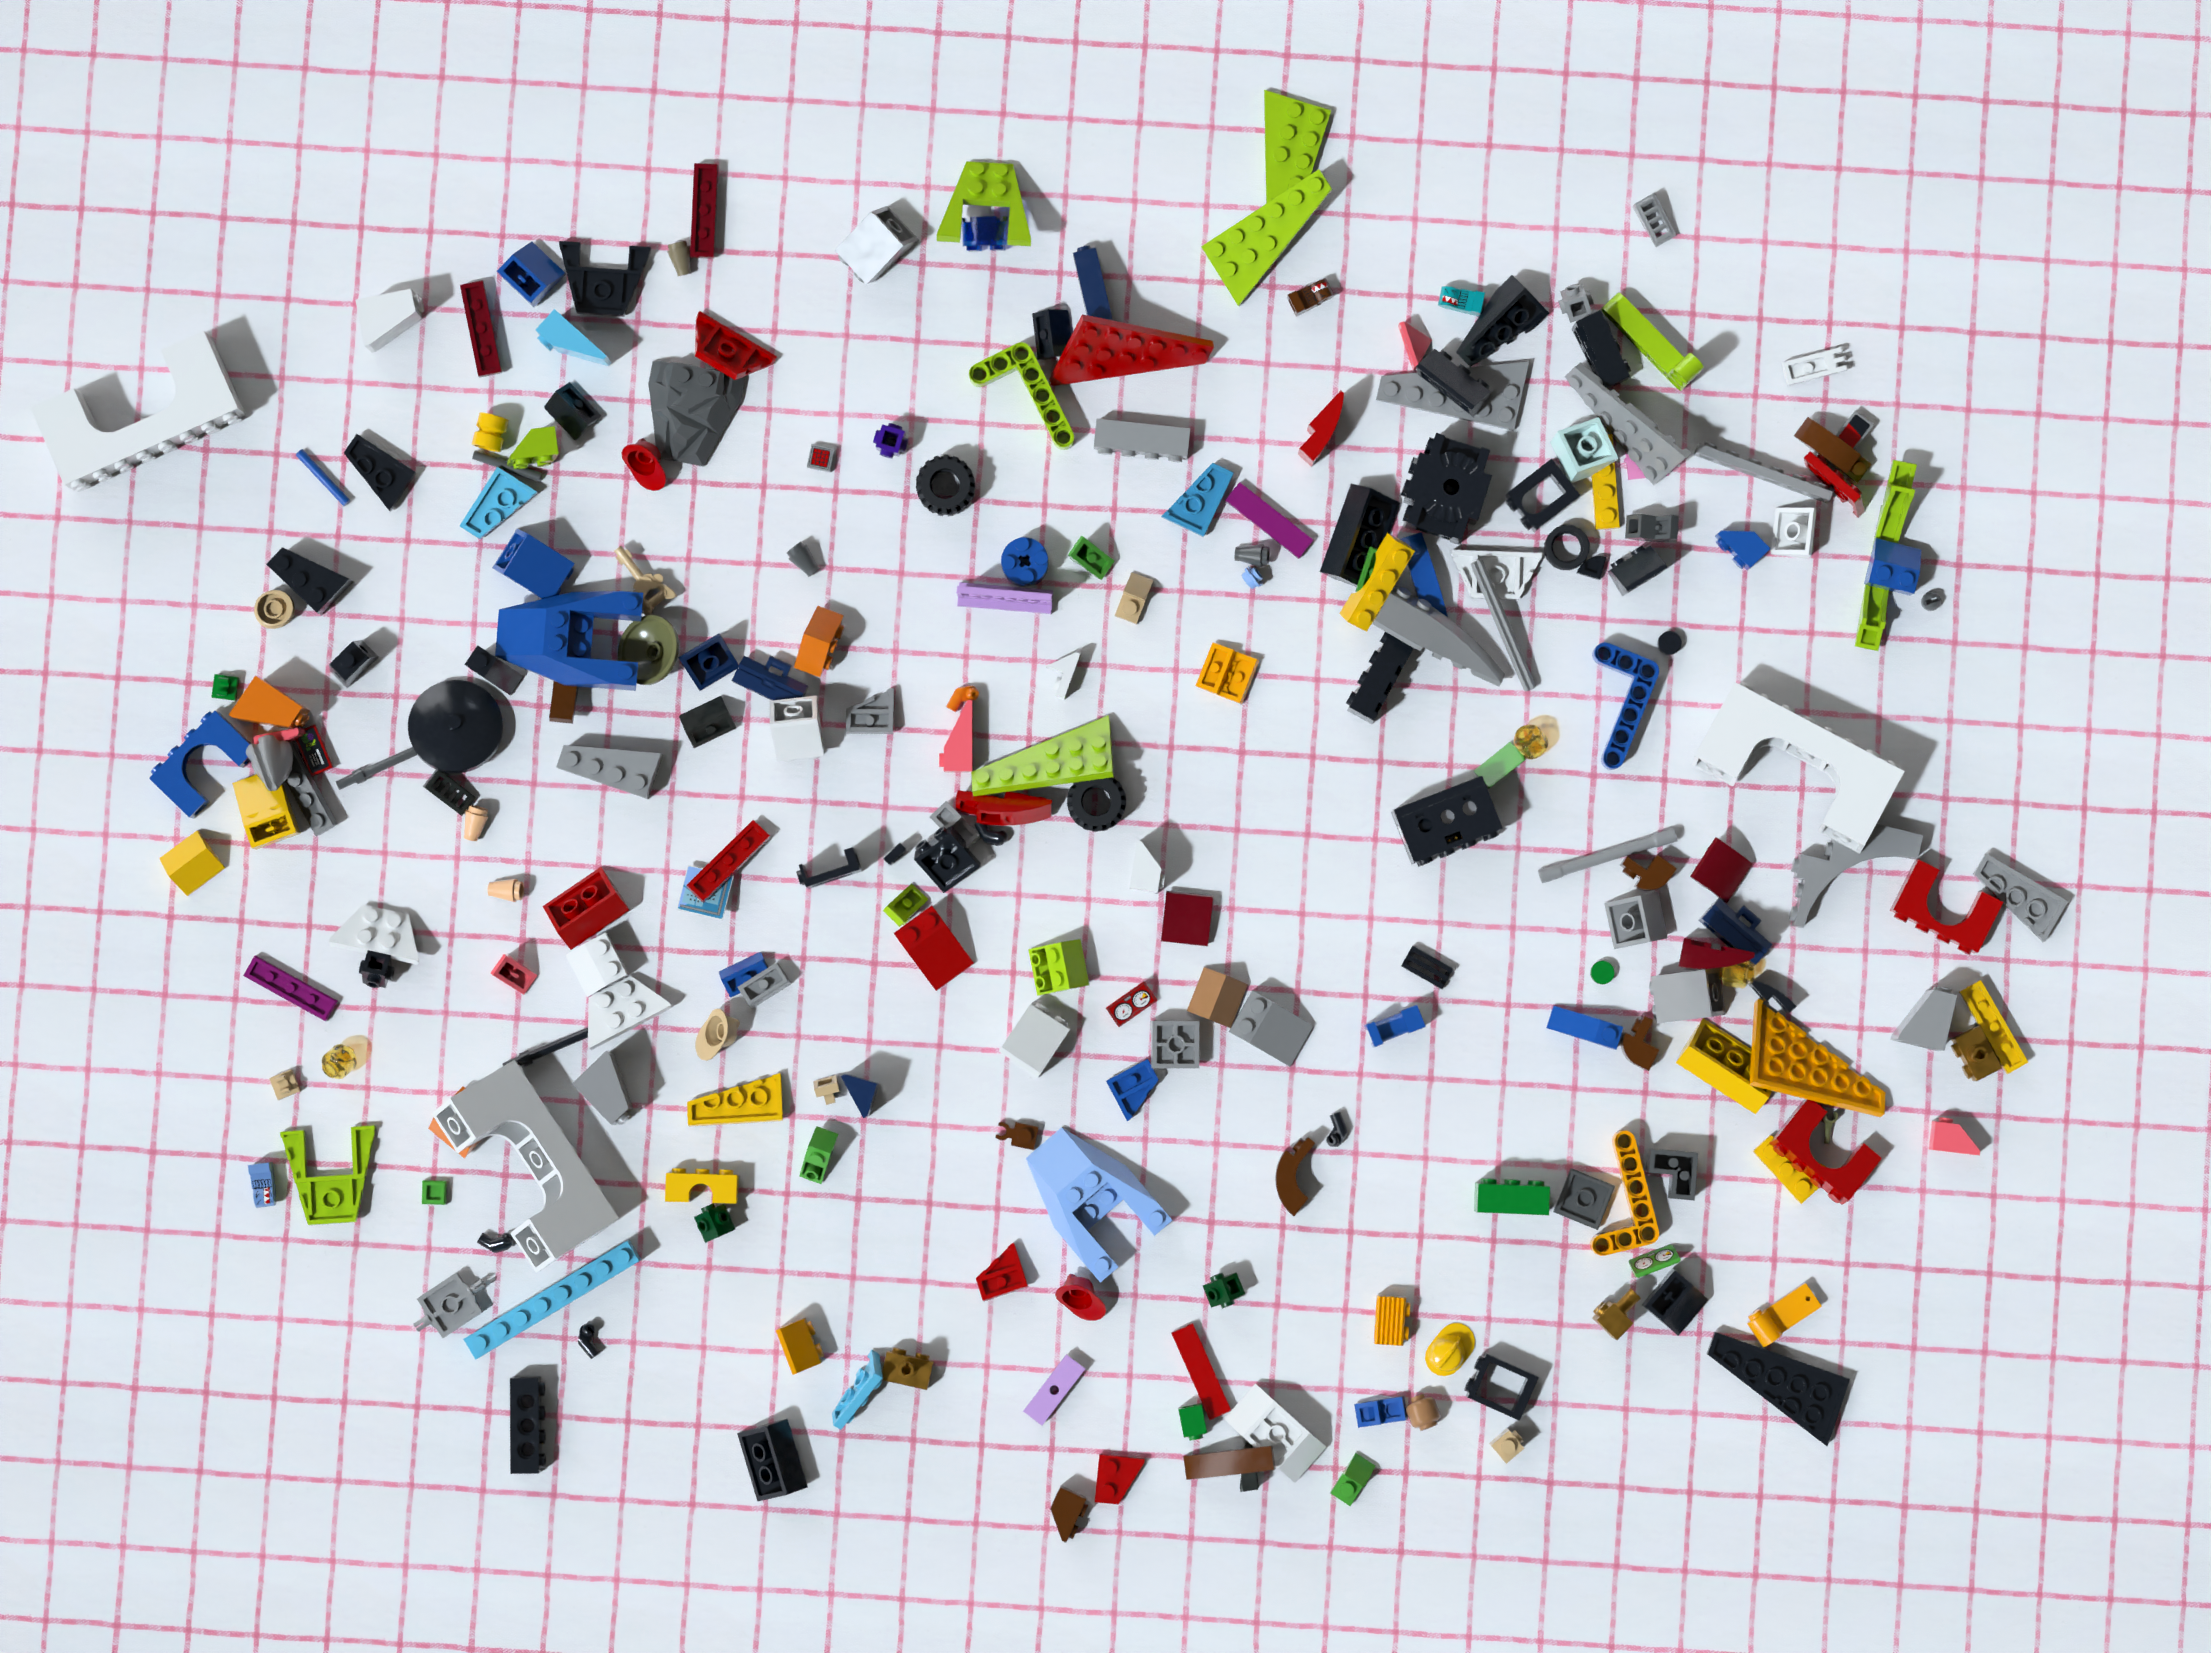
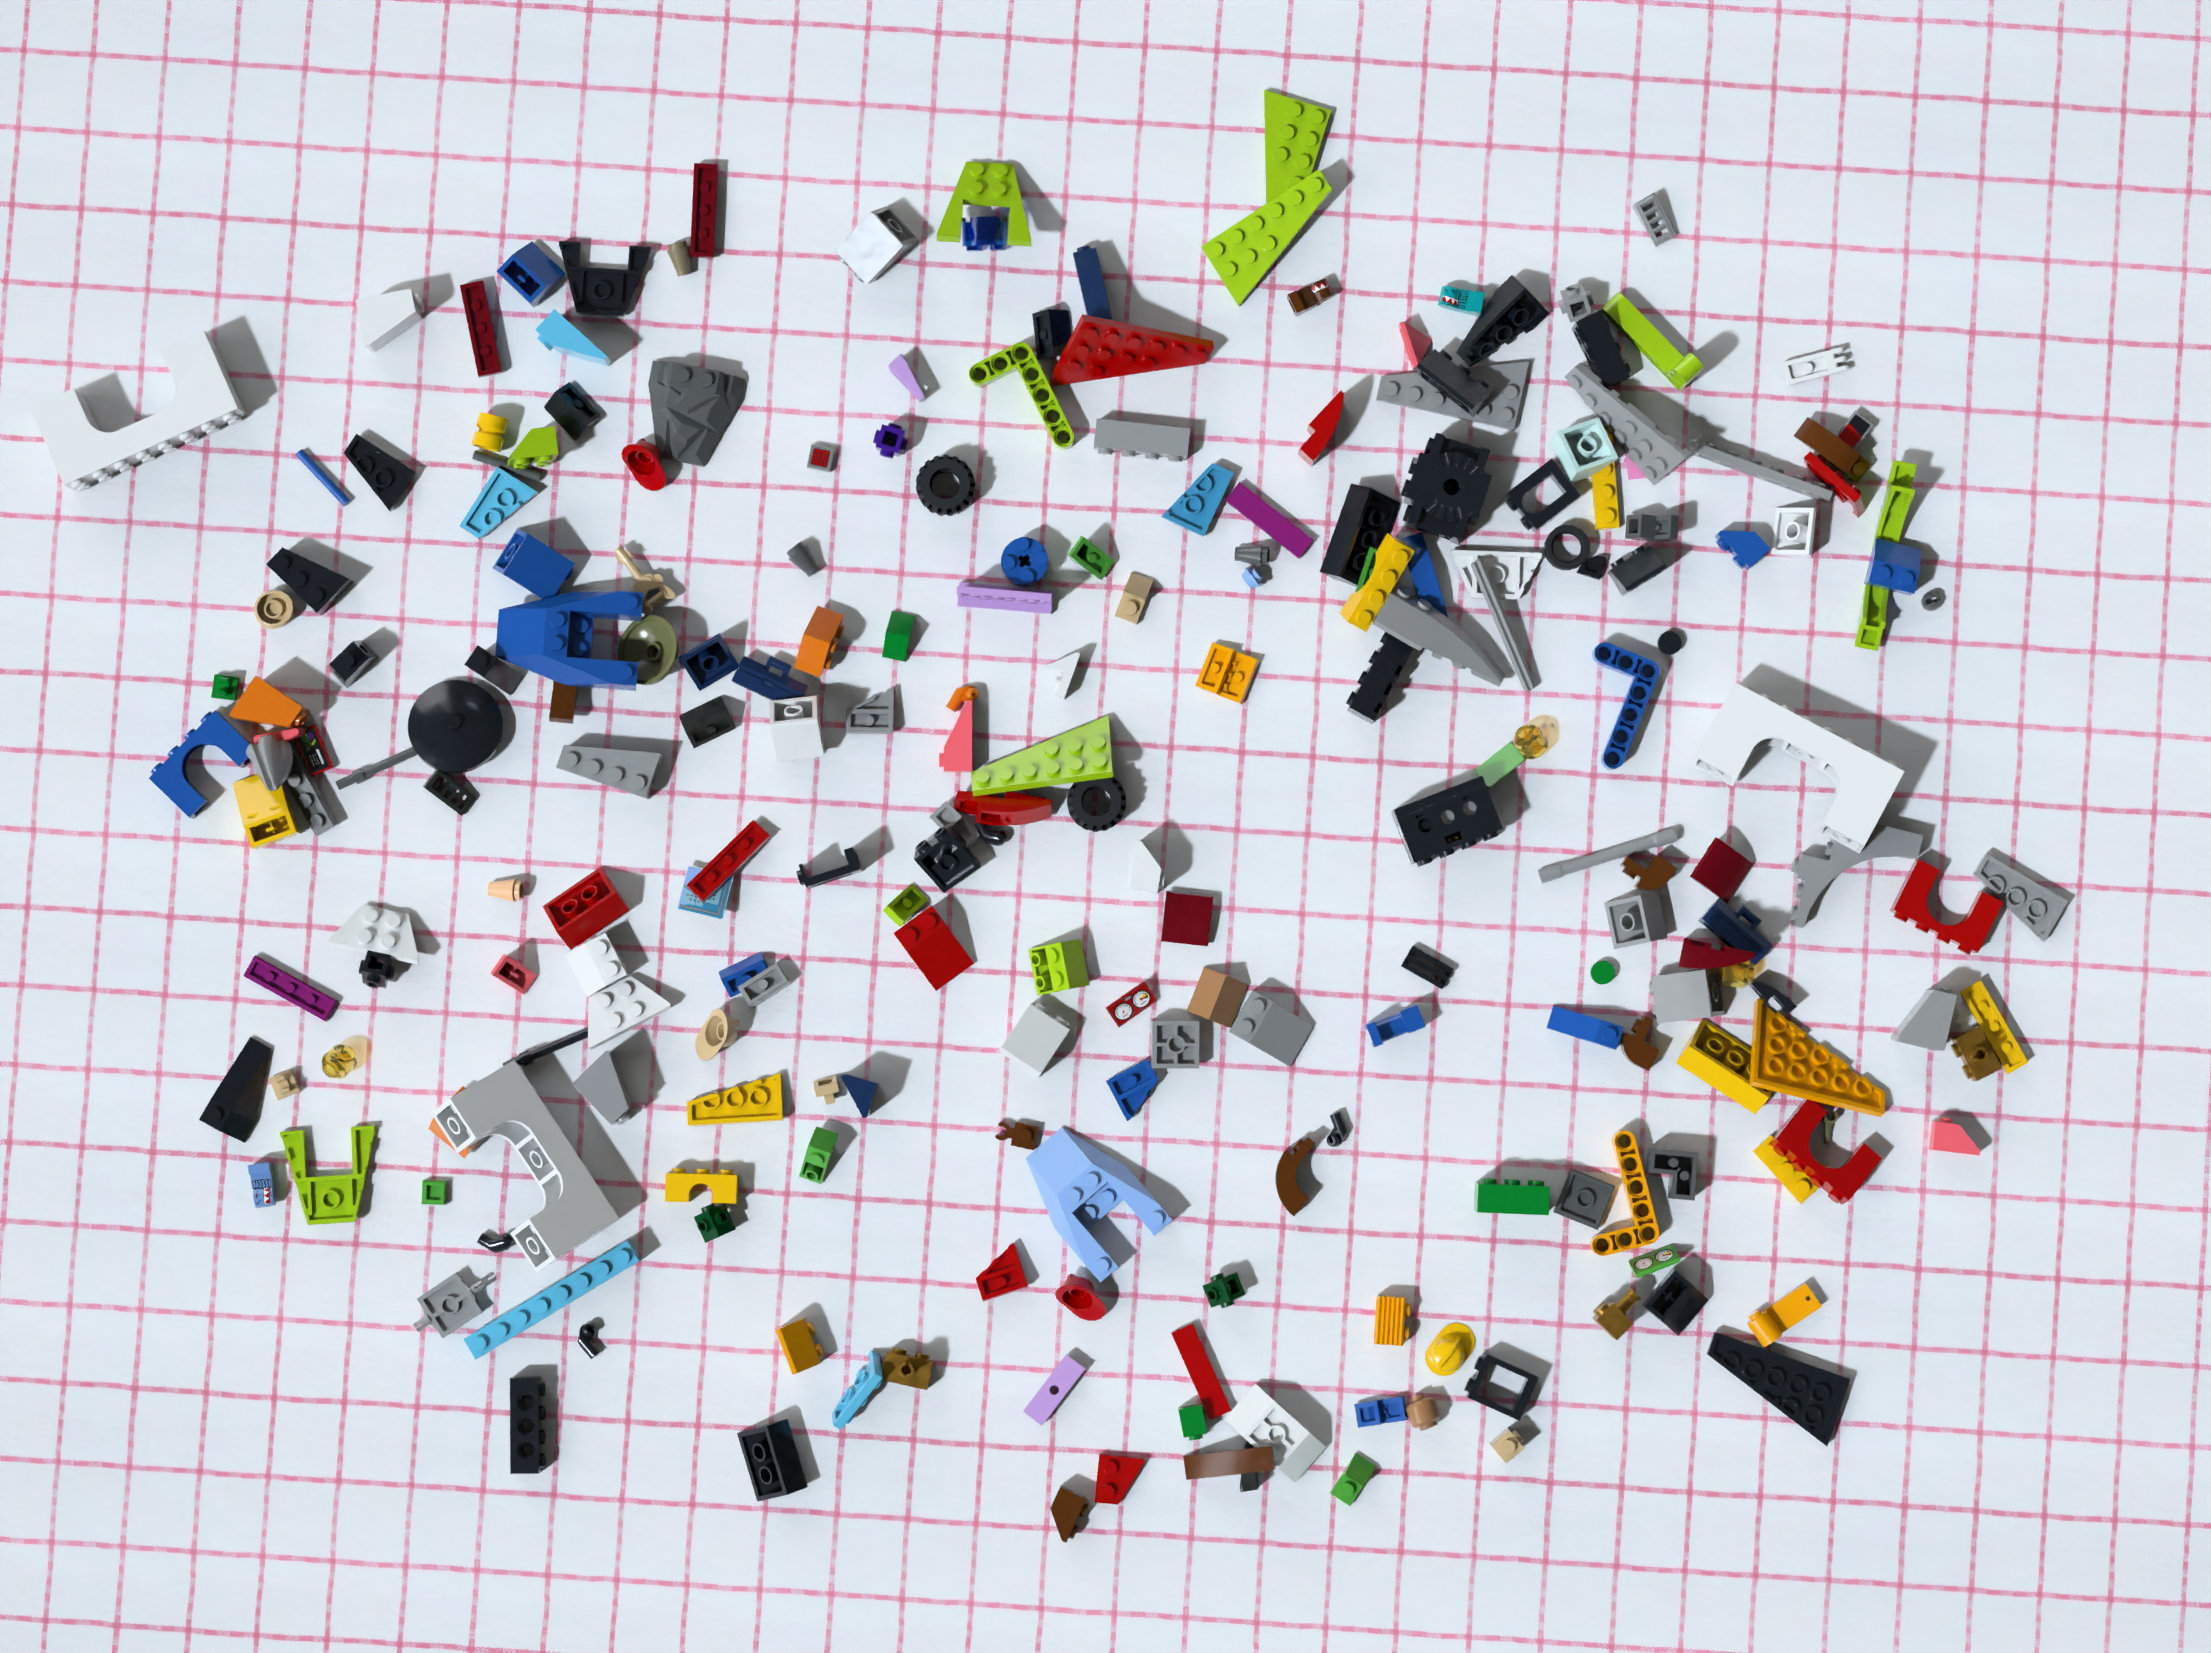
yellow slope [159,830,225,896] -> none
light nougat cone [464,805,489,841] -> none
red wing [695,311,777,380] -> none
black tile [883,843,907,866] -> none
none -> black wedge [199,1037,272,1143]
none -> green slope [882,611,915,662]
none -> lavender slope [888,354,925,402]

